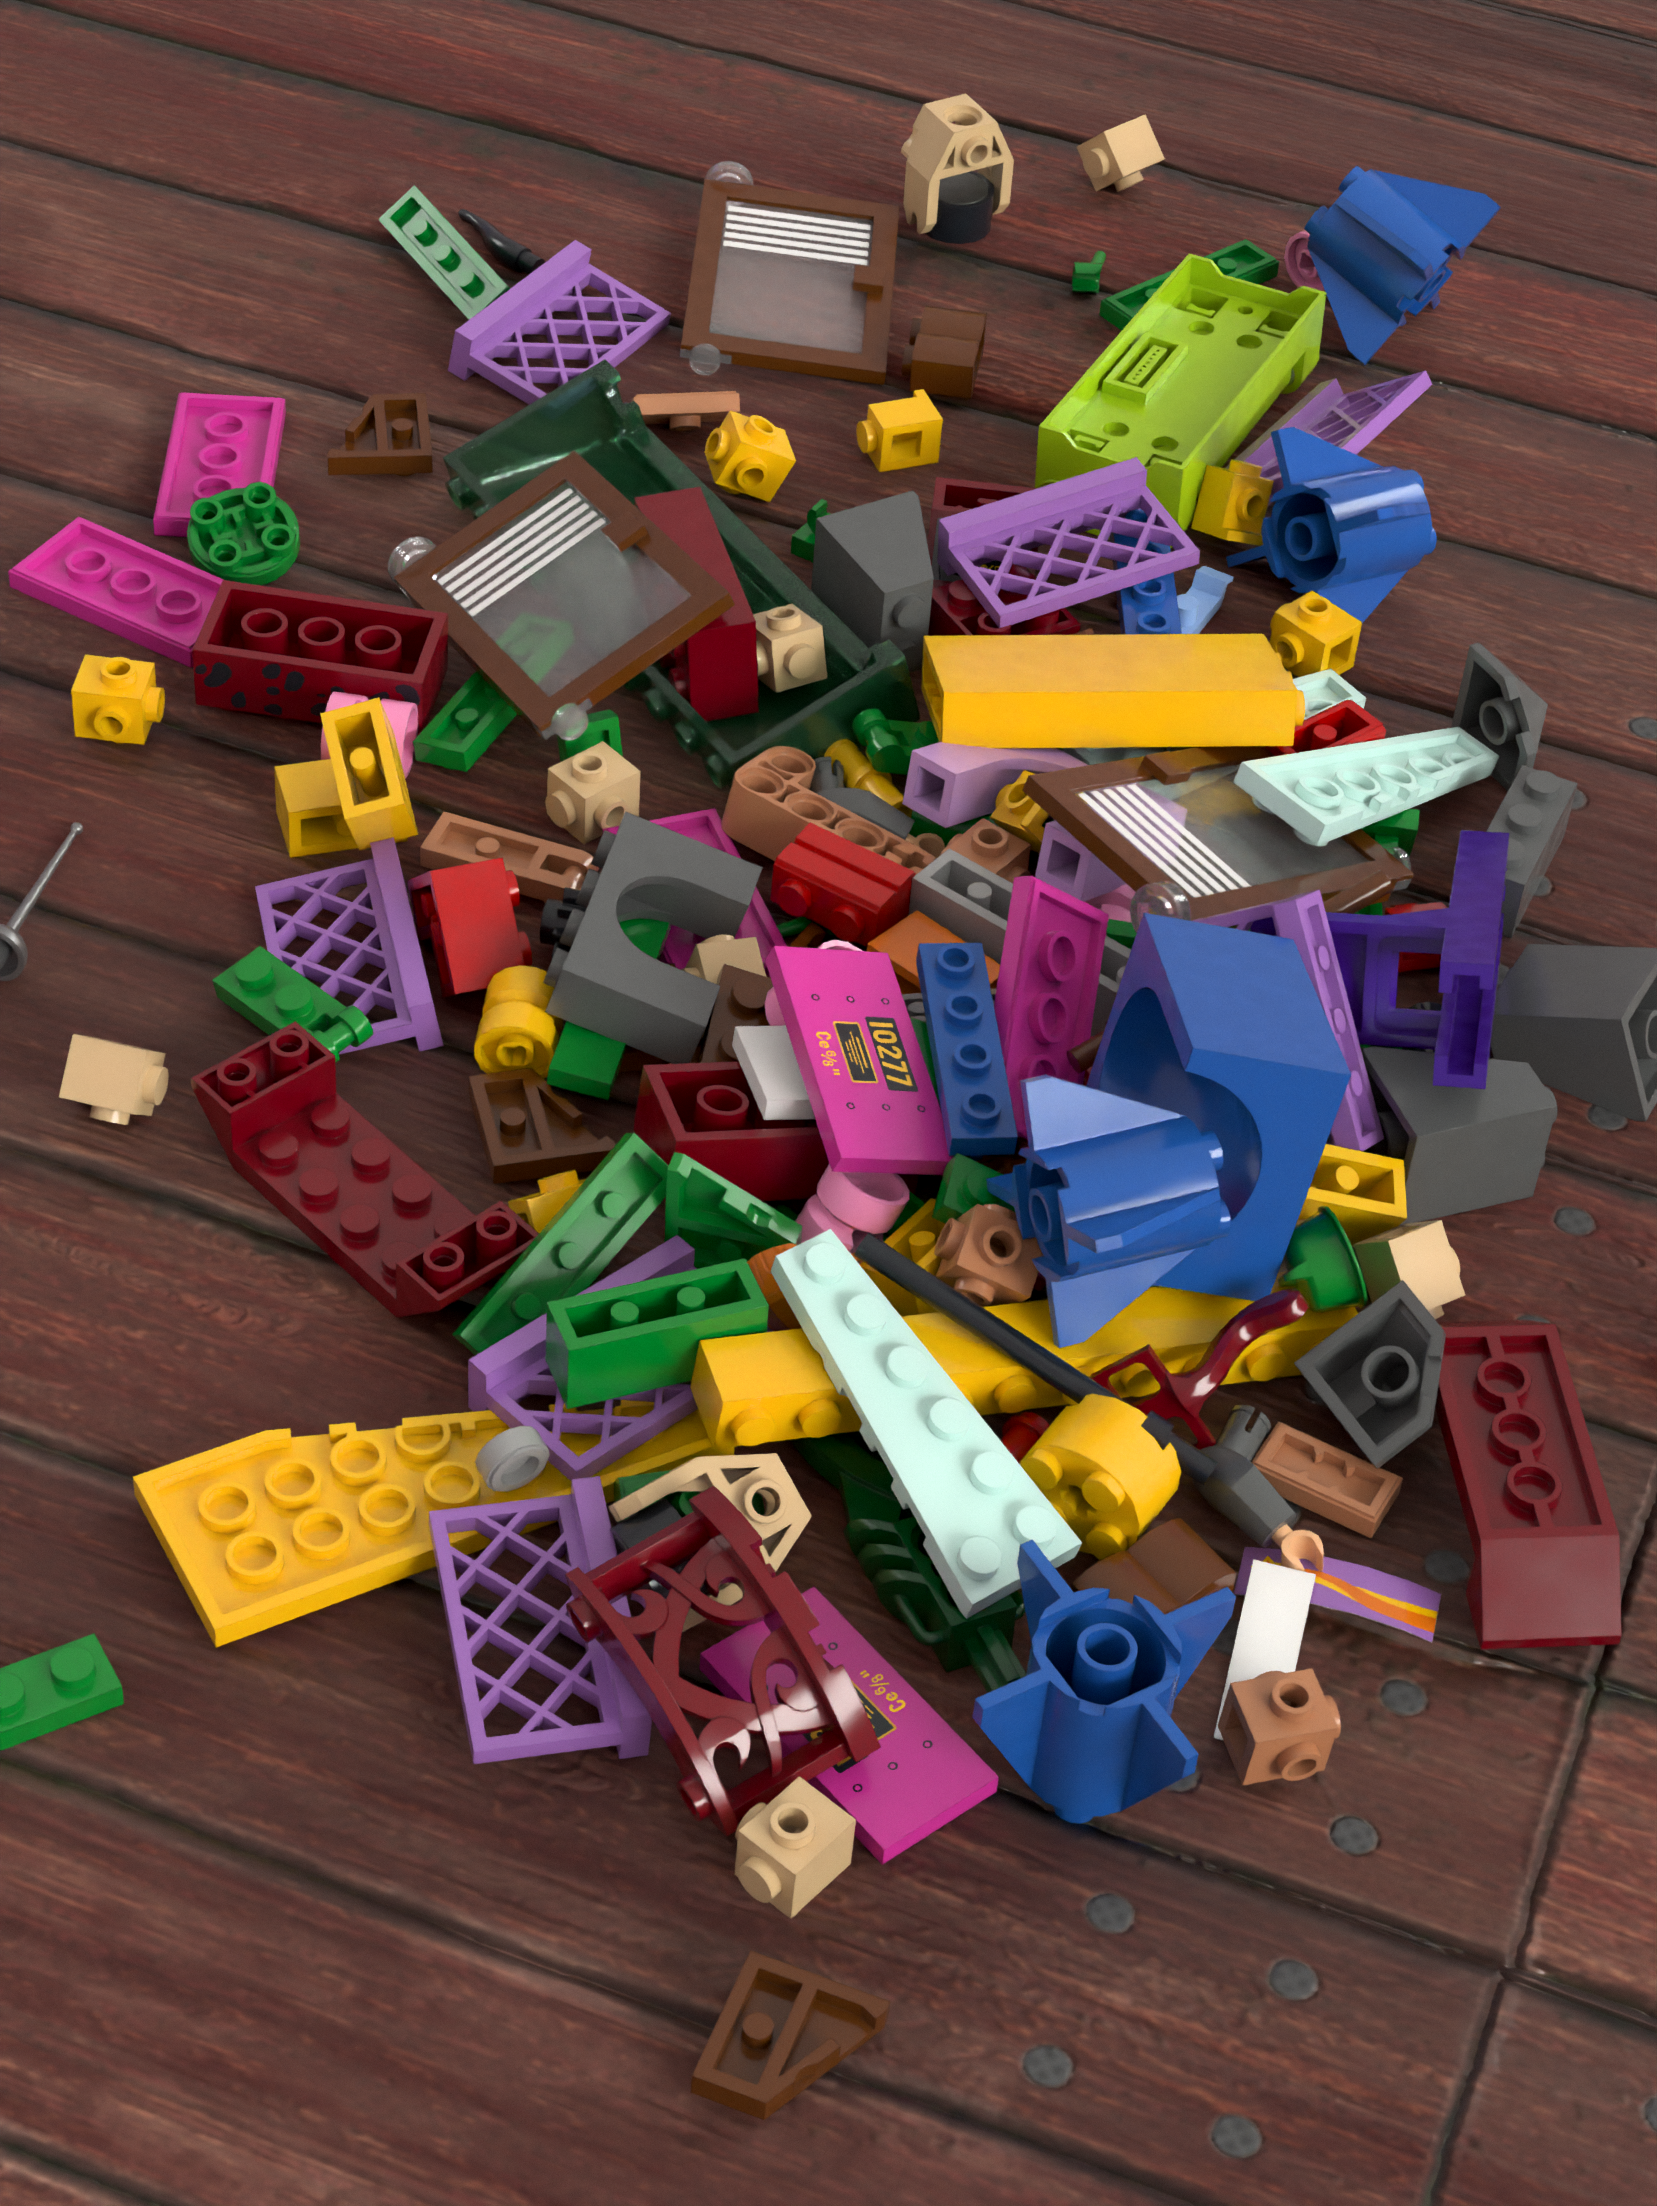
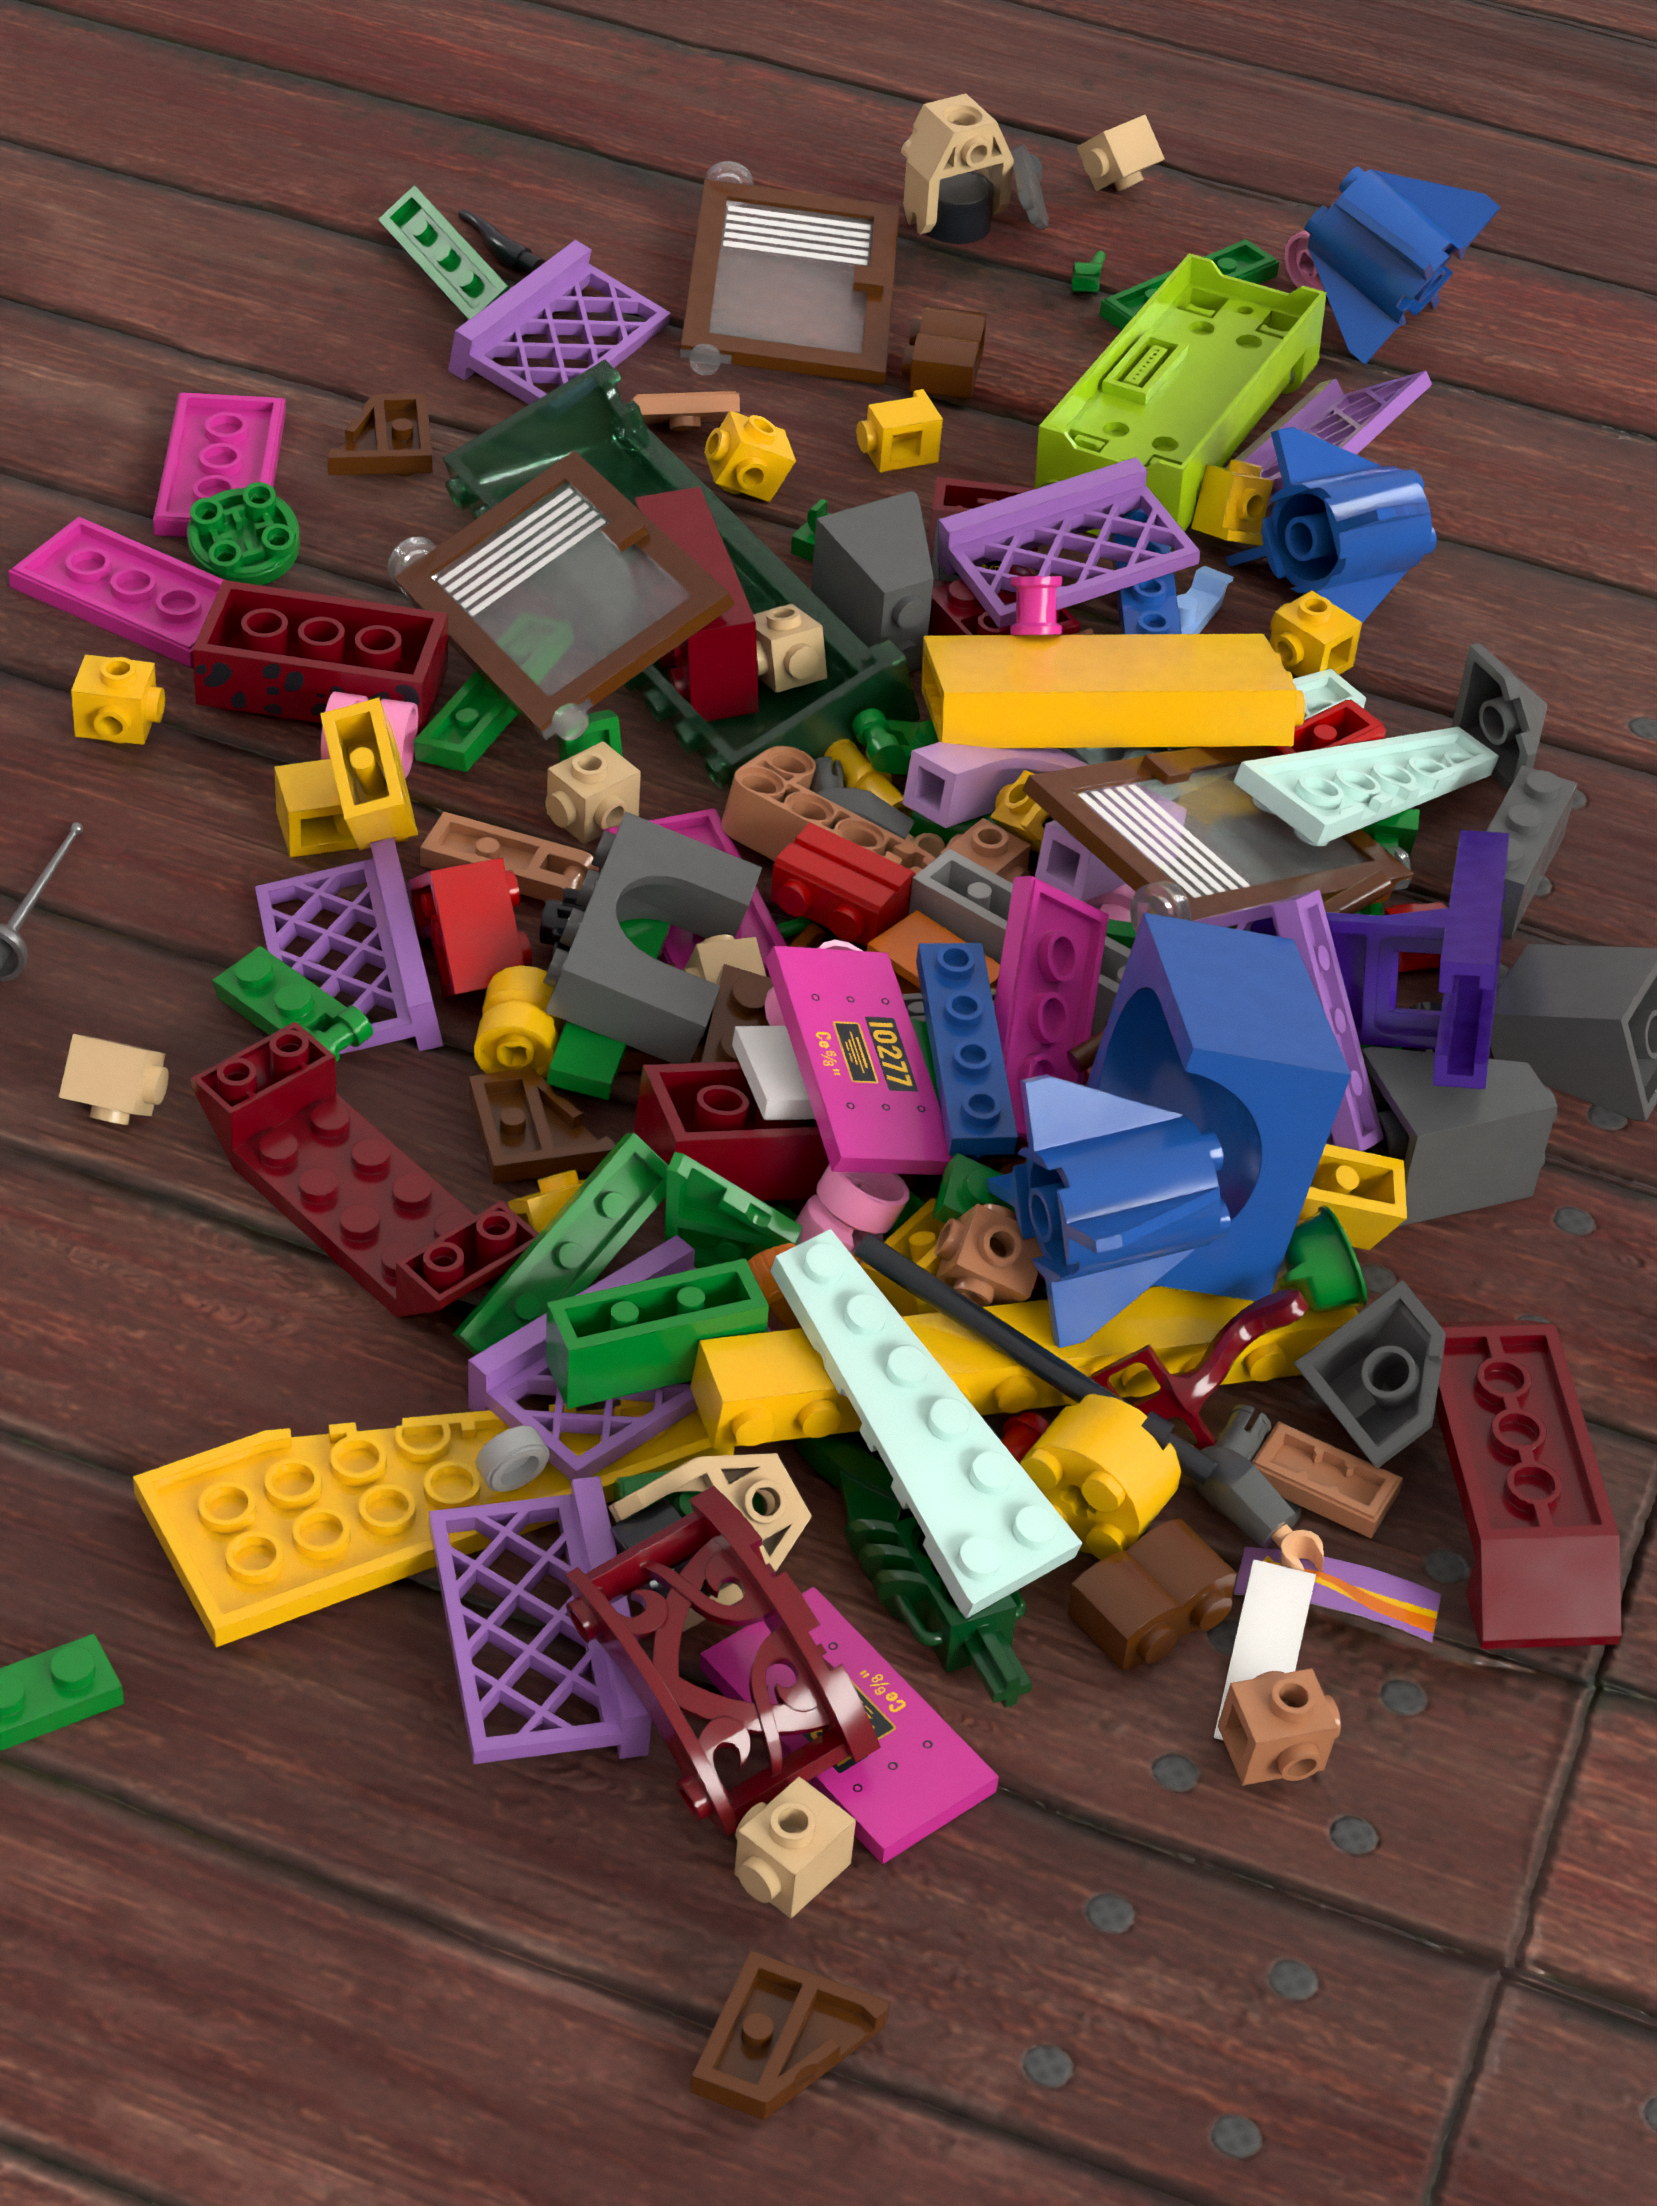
blue brick [973,1539,1236,1824] -> none
tan brick [1353,1220,1465,1319] -> none
none -> dark grey animal [1009,144,1049,231]
none -> dark pink bush [1010,576,1062,635]

